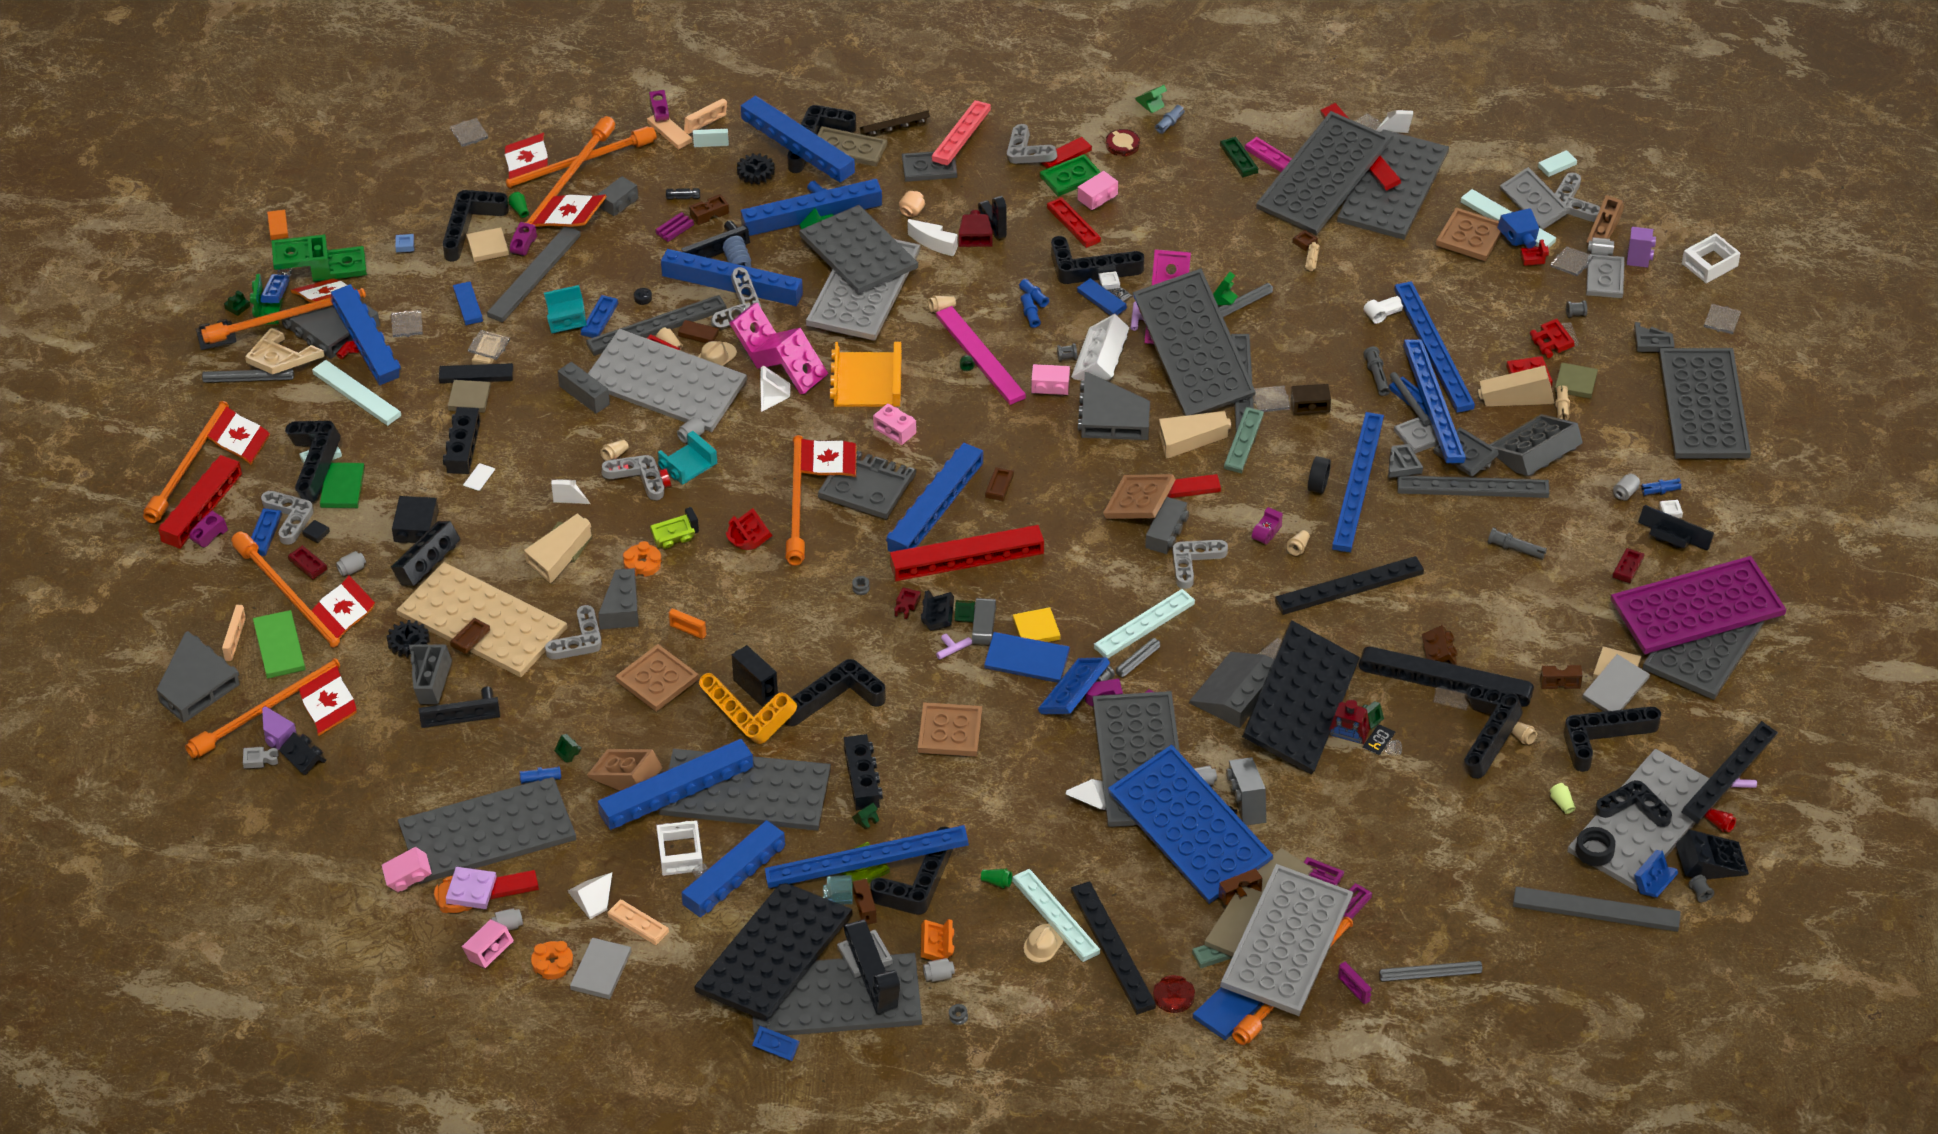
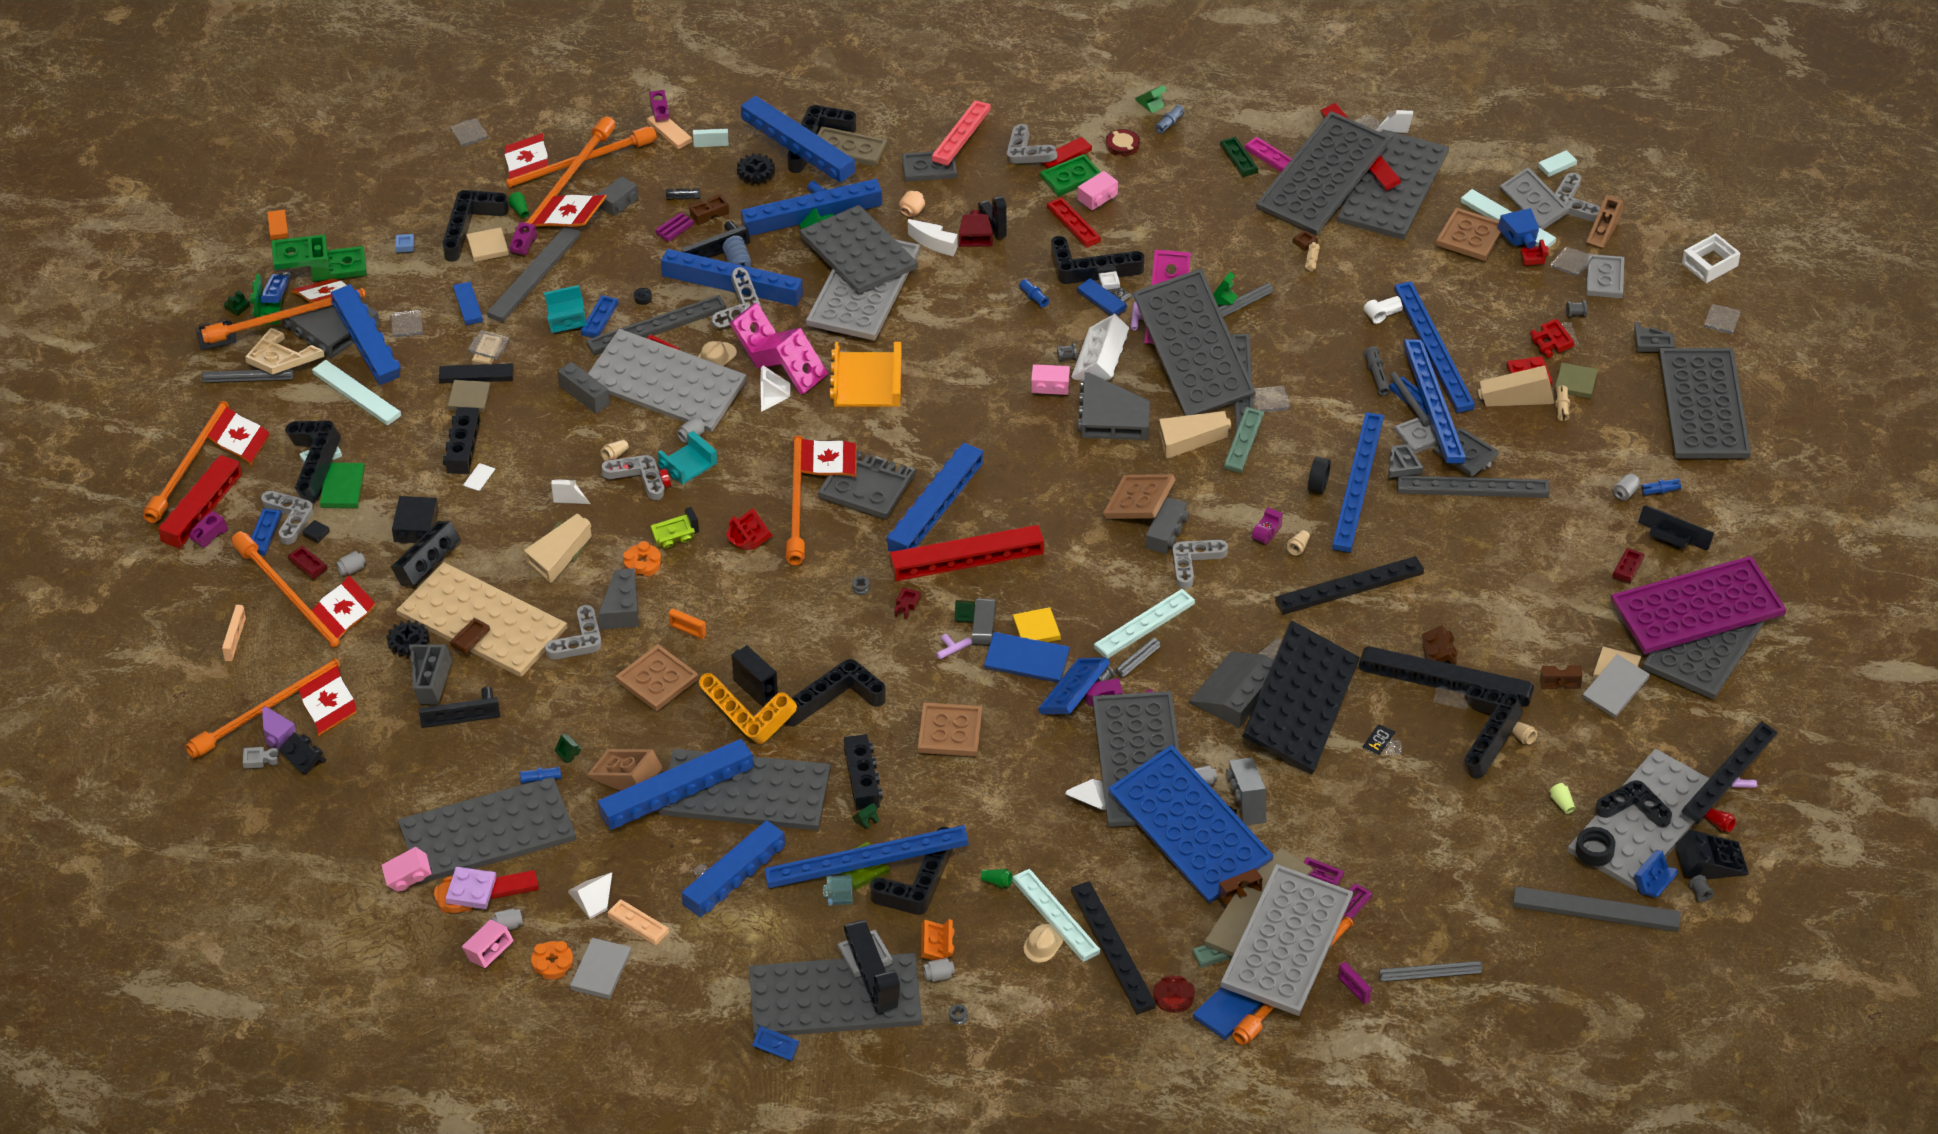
dark grey slope [156,631,240,723] -> none
bright green tile [253,610,306,678] -> none
red arm [336,341,360,359] -> none
tan cone [656,327,683,350] -> none
white window [657,821,703,876] -> none
reddish brown tile [678,320,719,343] -> none
light nougat tile [684,98,727,134] -> none
black plate [694,883,853,1021] -> none
reddish brown piece [853,879,877,925] -> none
dark brown plate [860,110,930,136] -> none
bright pink brick [873,404,916,445] -> none
black bracket [921,590,954,631] -> none
tan cone [928,295,956,313] -> none
dark pink tile [936,306,1026,405] -> none
dark green hinge [960,355,975,371] -> none
reddish brown tile [985,467,1014,501] -> none
blue pin [1021,294,1041,328] -> none
red tile [1167,474,1221,498] -> none
dark brown brick [1291,384,1331,415] -> none
dark red torso [1329,700,1370,745] -> none
dark green tile [1362,701,1384,730] -> none
dark grey pin [1488,527,1547,560] -> none
dark grey slope [1490,414,1583,476] -> none
black beam [1564,707,1661,772] -> none
light grey brick [1588,237,1614,255] -> none
medium lavender brick [1627,227,1656,267] -> none
white tile [1659,500,1683,518] -> none

